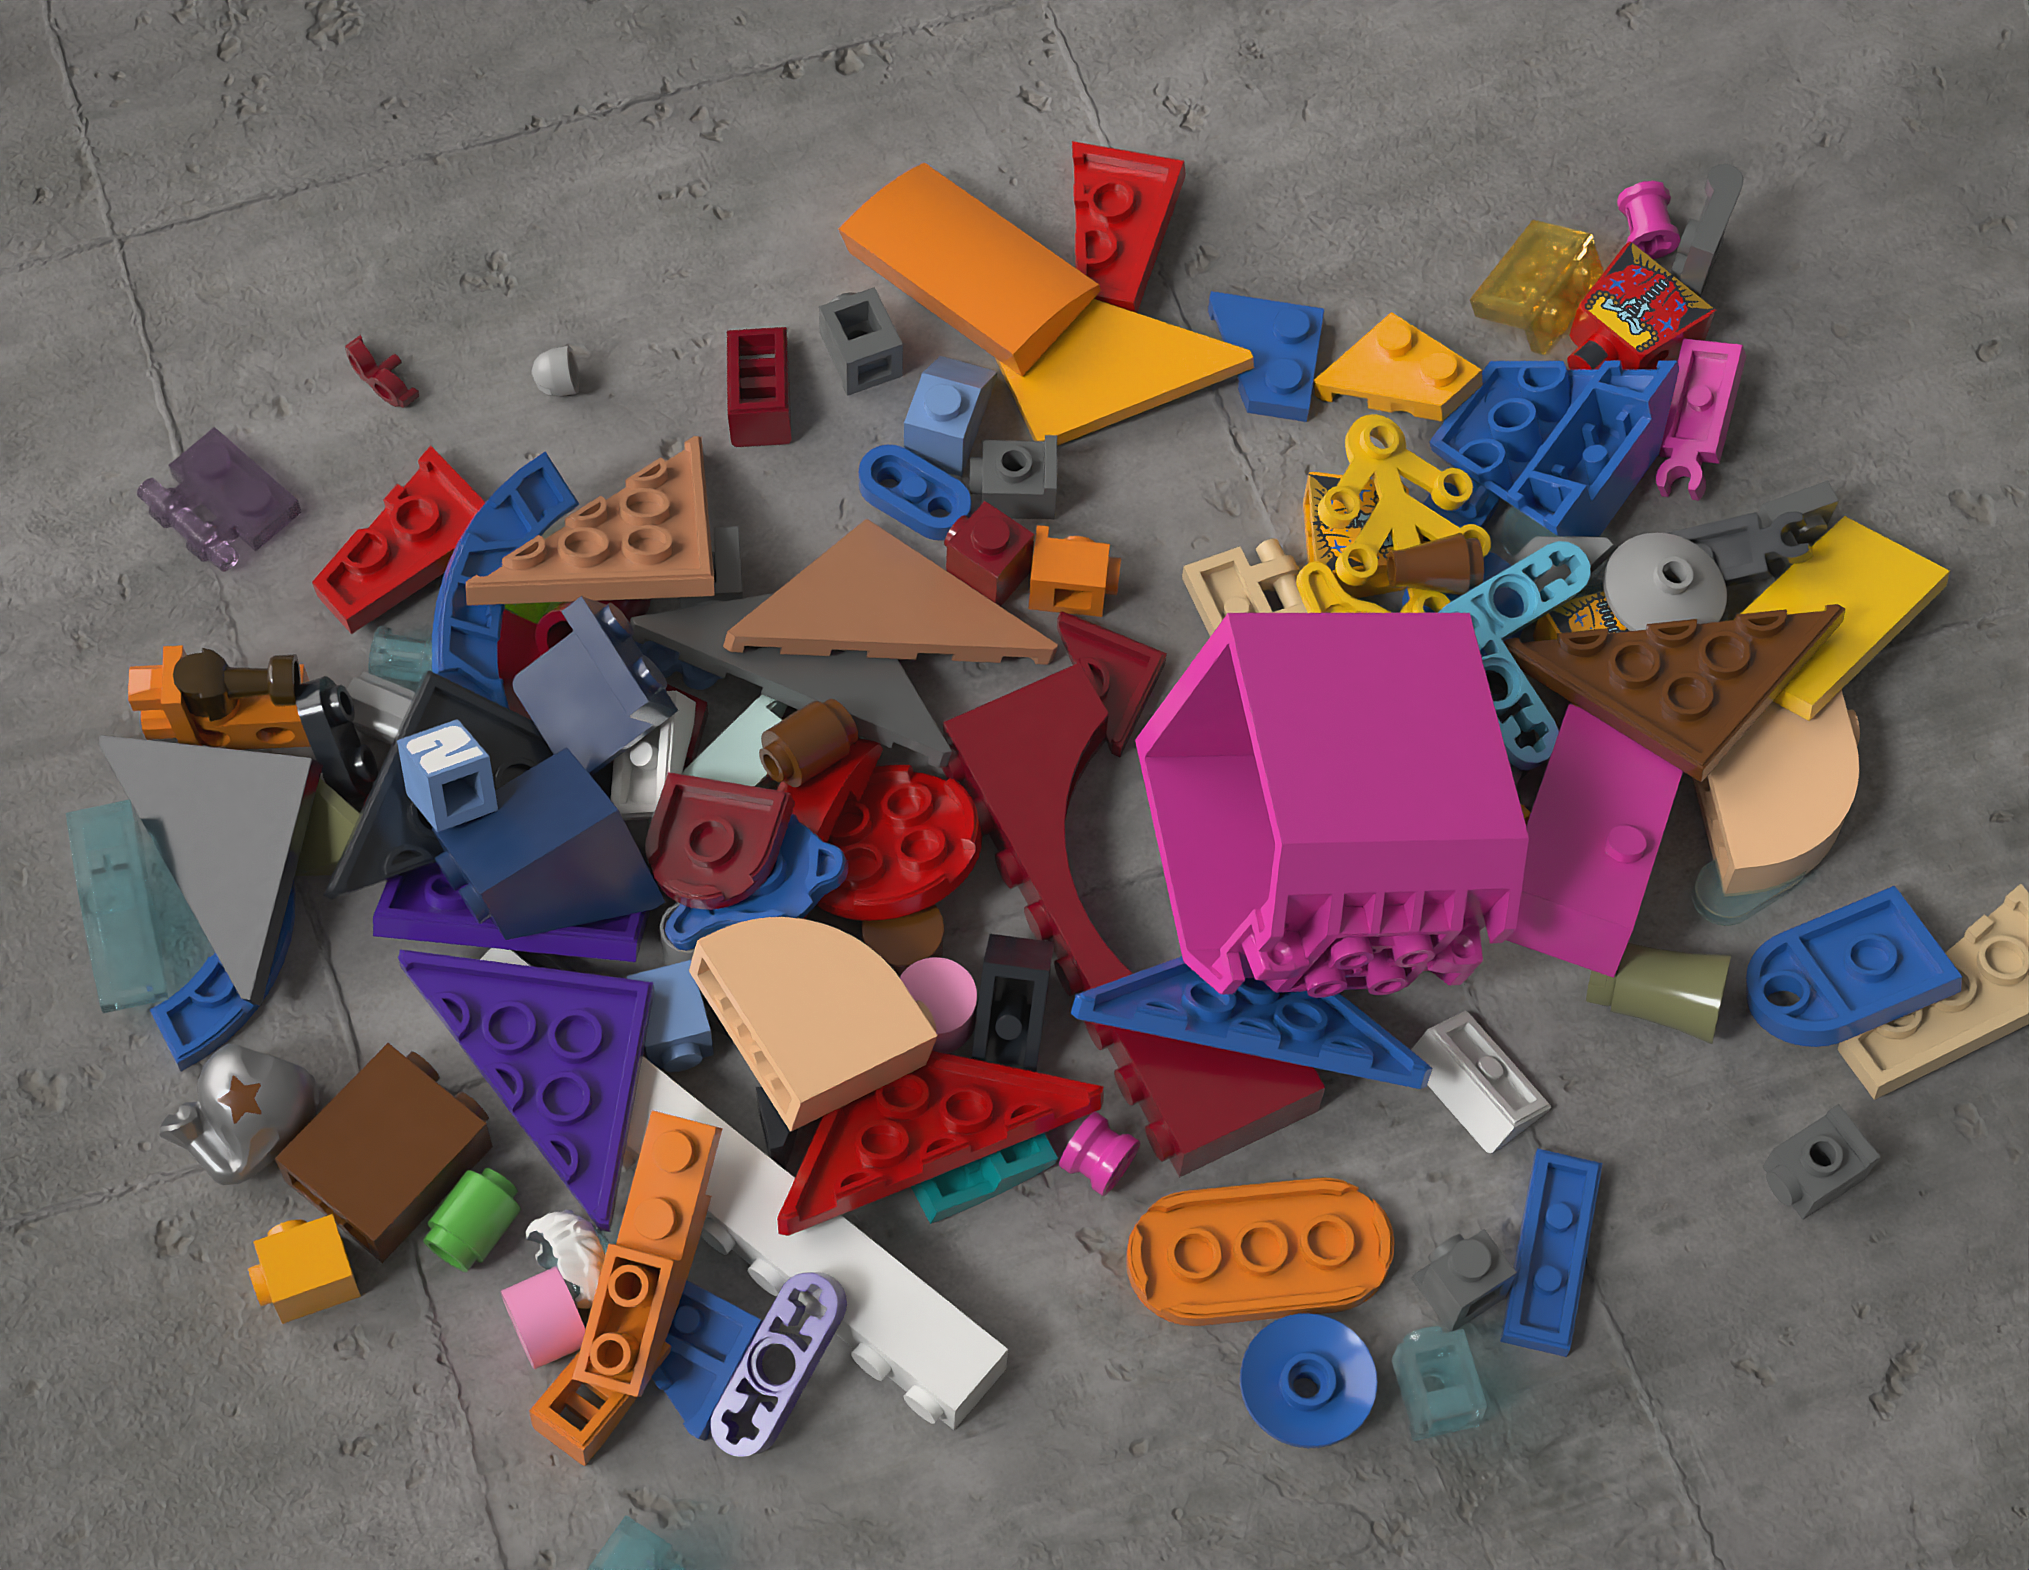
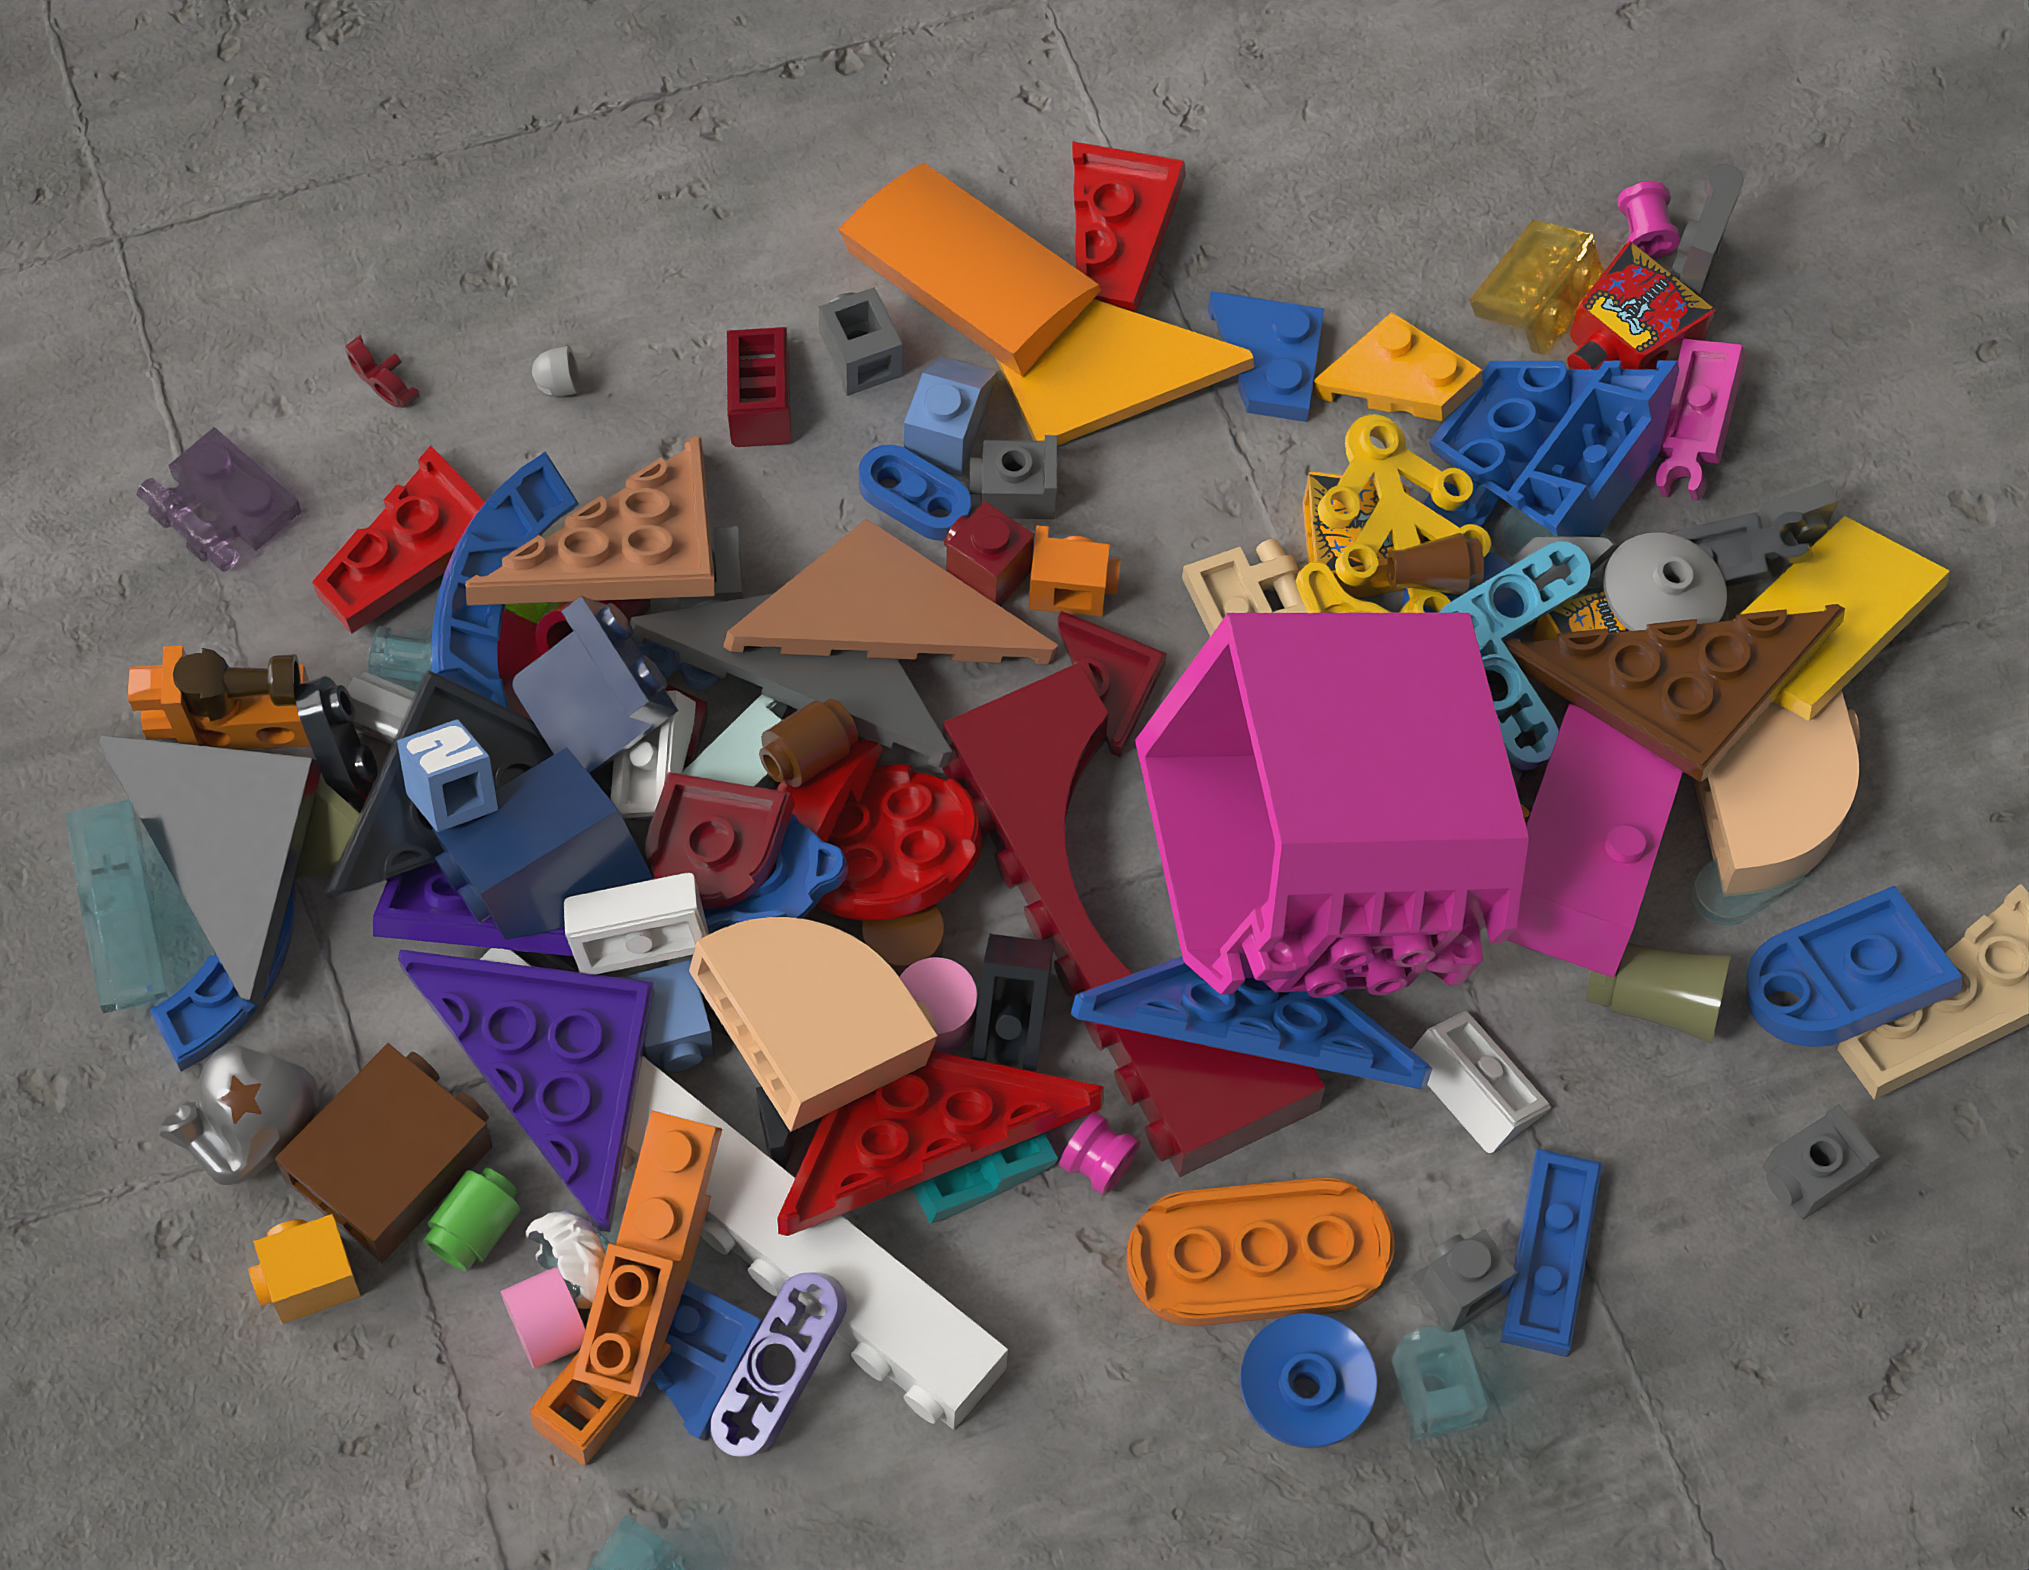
none -> white slope [564,873,709,975]

